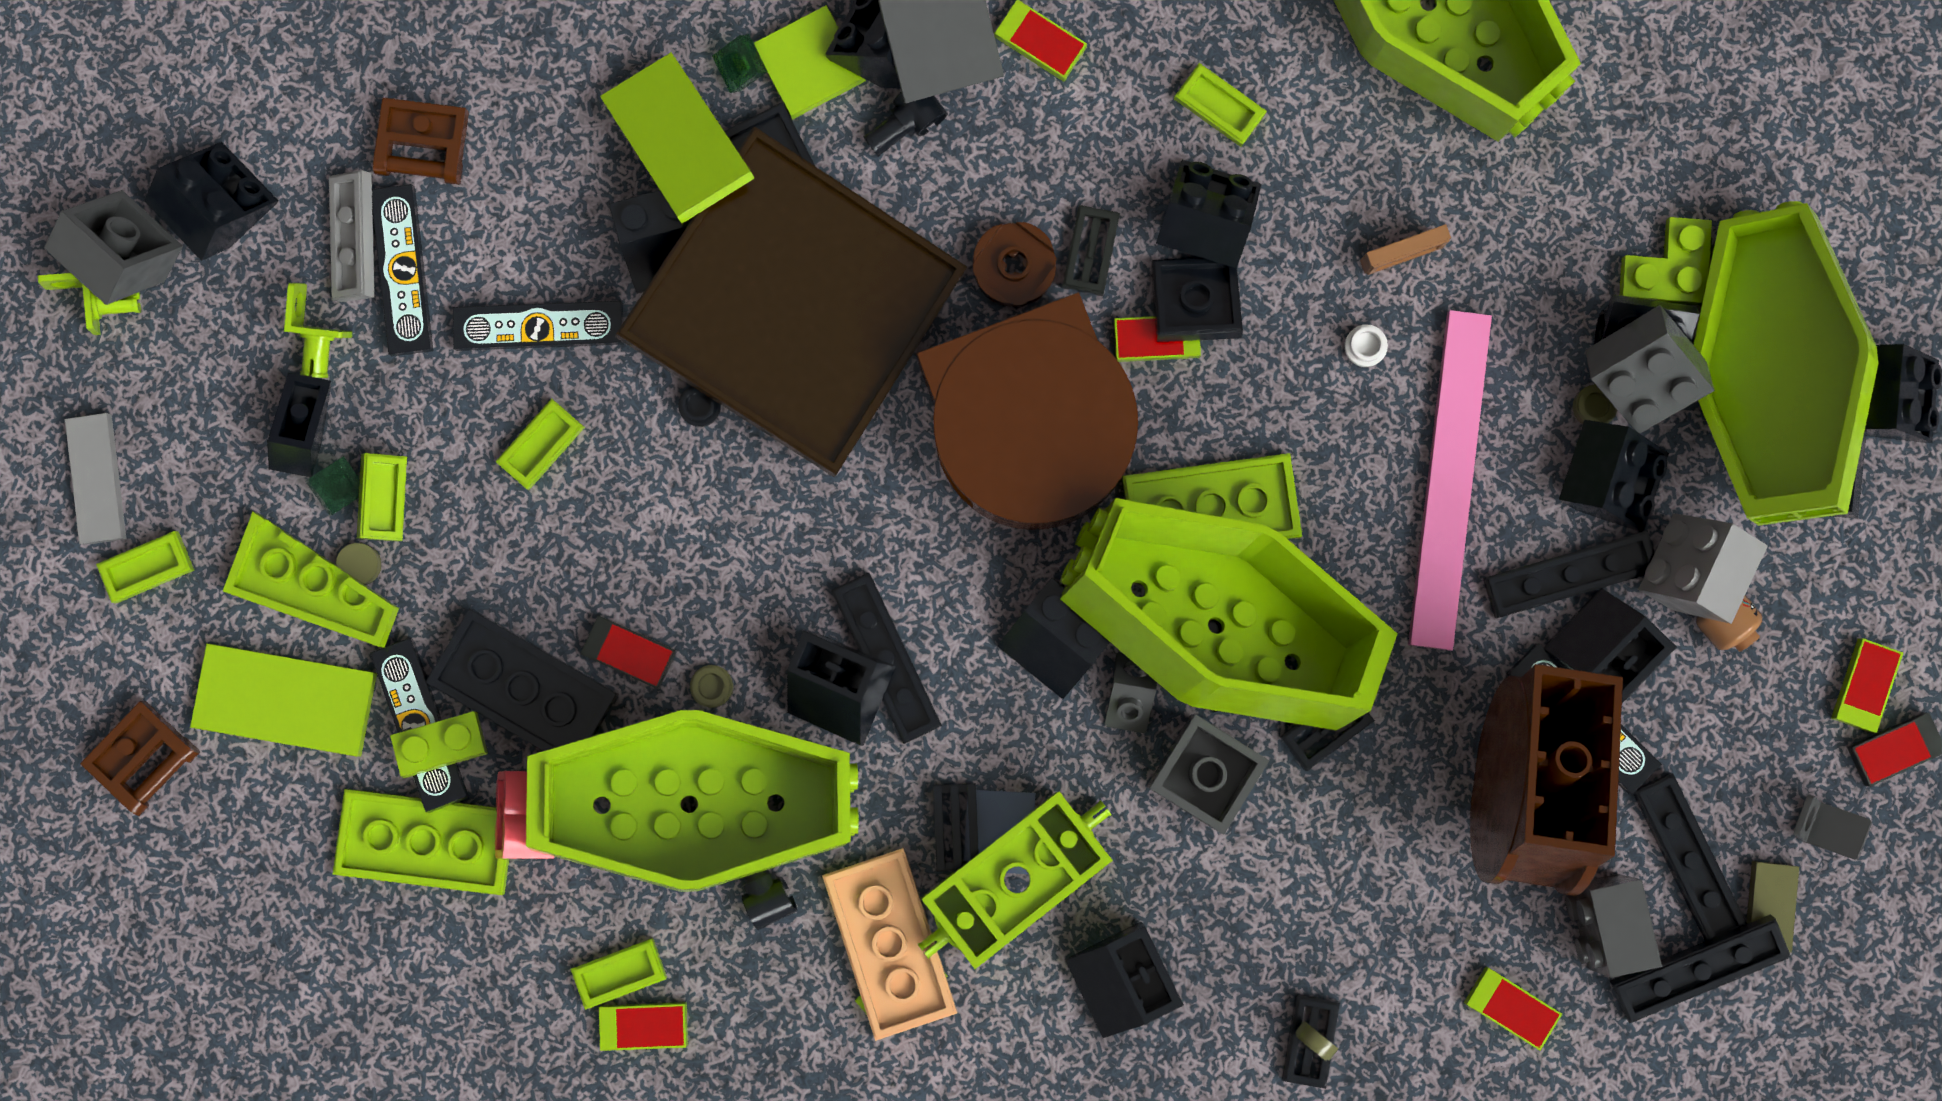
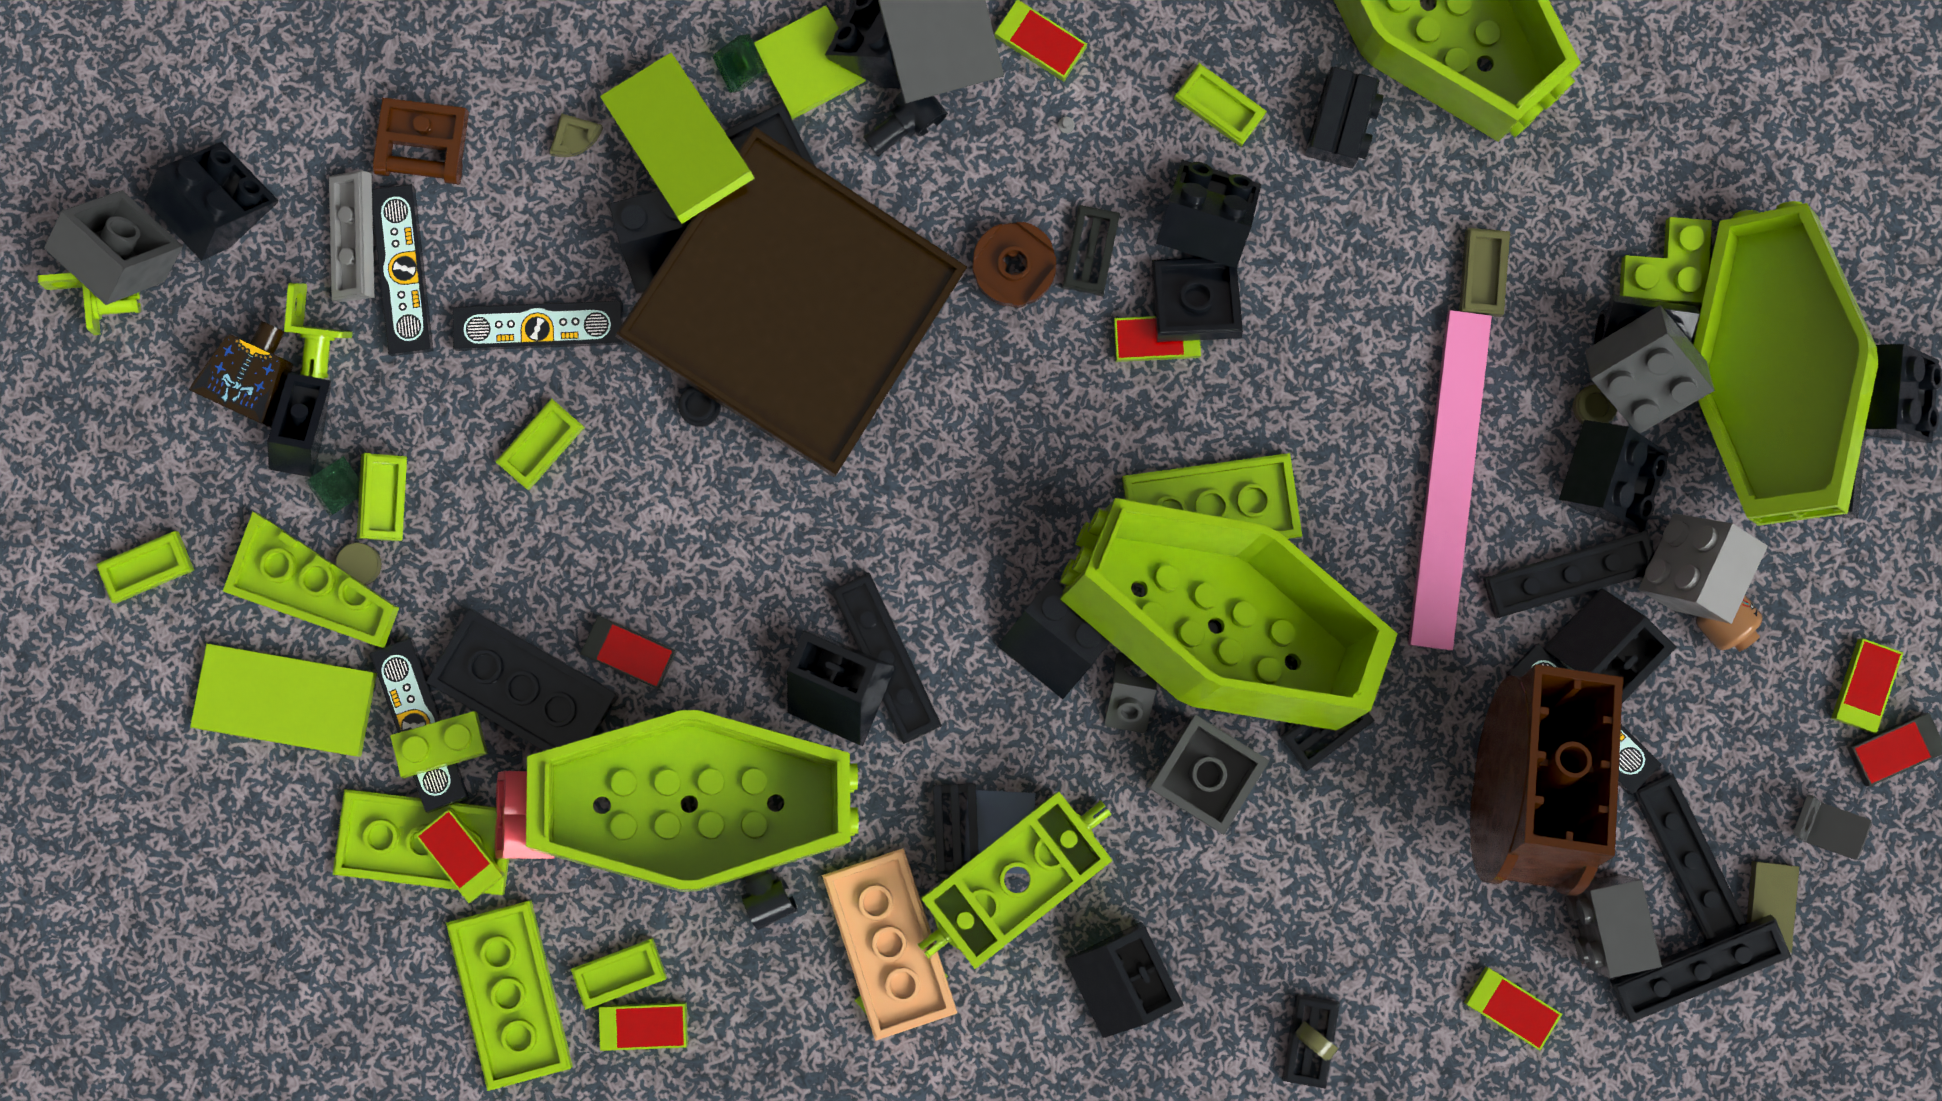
light grey tile [65,413,127,545] -> none
reddish brown plate [80,701,200,816] -> none
olive tile [690,665,734,708] -> none
reddish brown brick [917,292,1138,530] -> none
white plate [1344,325,1388,367] -> none
medium nougat tile [1360,224,1451,275] -> none
none -> dark brown torso [189,321,293,428]
none -> red tile [416,808,505,903]
none -> lime tile [446,900,573,1091]
none -> olive tile [549,113,603,157]
none -> light grey piece [1058,117,1075,133]
none -> black brick [1304,67,1384,169]
none -> olive tile [1459,228,1510,317]

